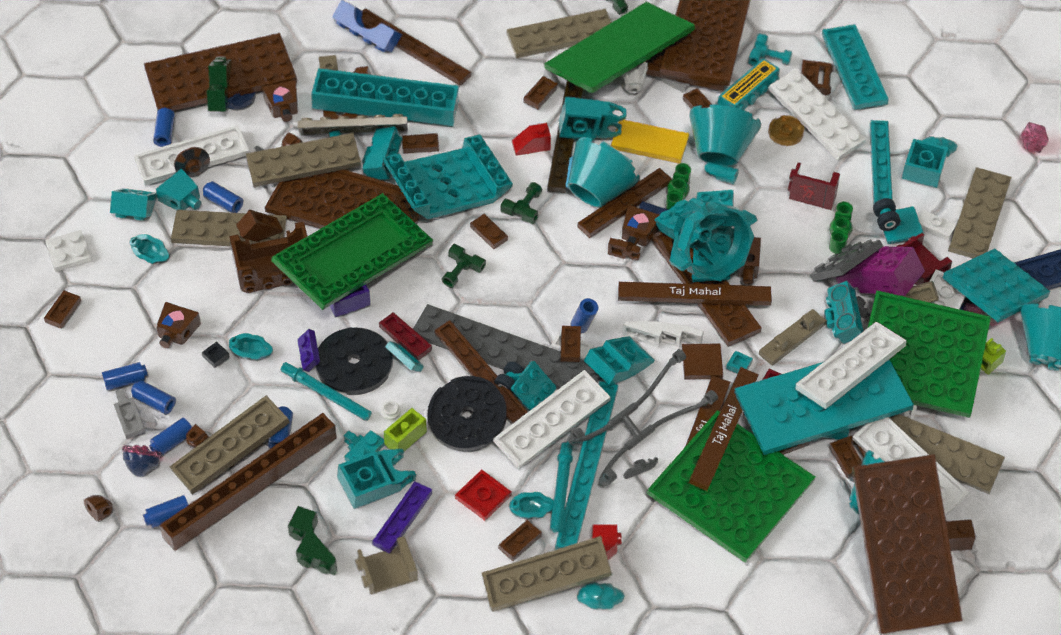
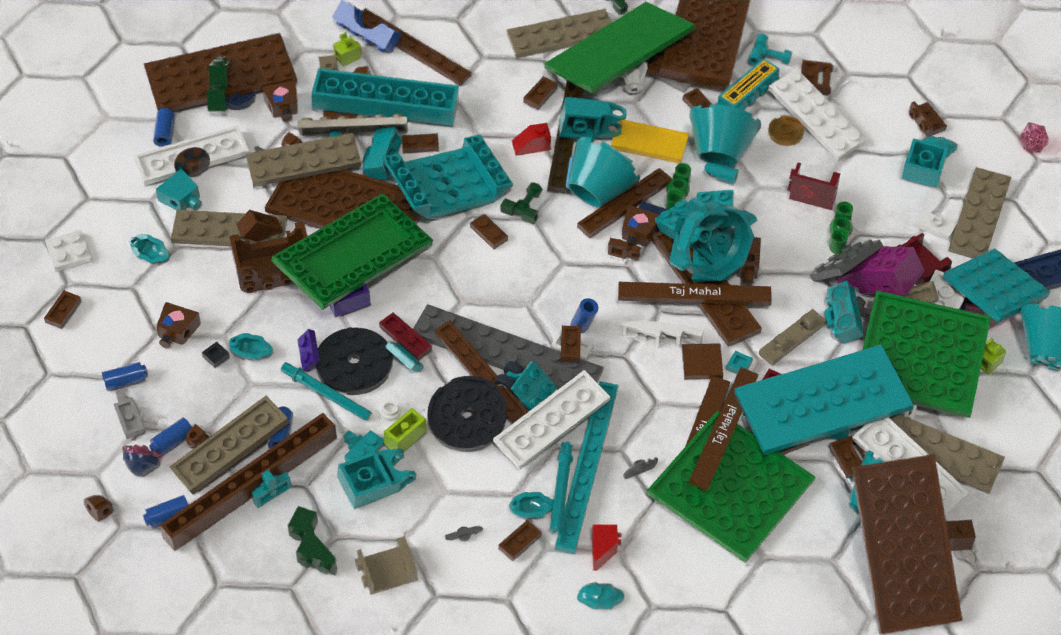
teal slope [110,188,157,220] -> none
blue brick [131,380,176,415] -> none
blue brick [203,181,243,213] -> none
dark purple plate [372,481,432,554] -> none
dark green bar [442,243,486,288] -> none
red tile [455,469,512,521] -> none
dark tan plate [481,536,613,612] -> none
dark grey bar [568,349,718,485] -> none
teal slope [584,336,655,385] -> none
white plate [796,322,906,409] -> none
teal plate [822,24,889,110] -> none
teal tile [870,120,893,205] -> none
plate [873,198,924,244] -> none
none -> teal hinge [252,469,292,508]
none -> lime brick [333,32,362,67]
none -> dark grey piece [445,526,483,541]
none -> reddish brown bracket [909,101,947,137]

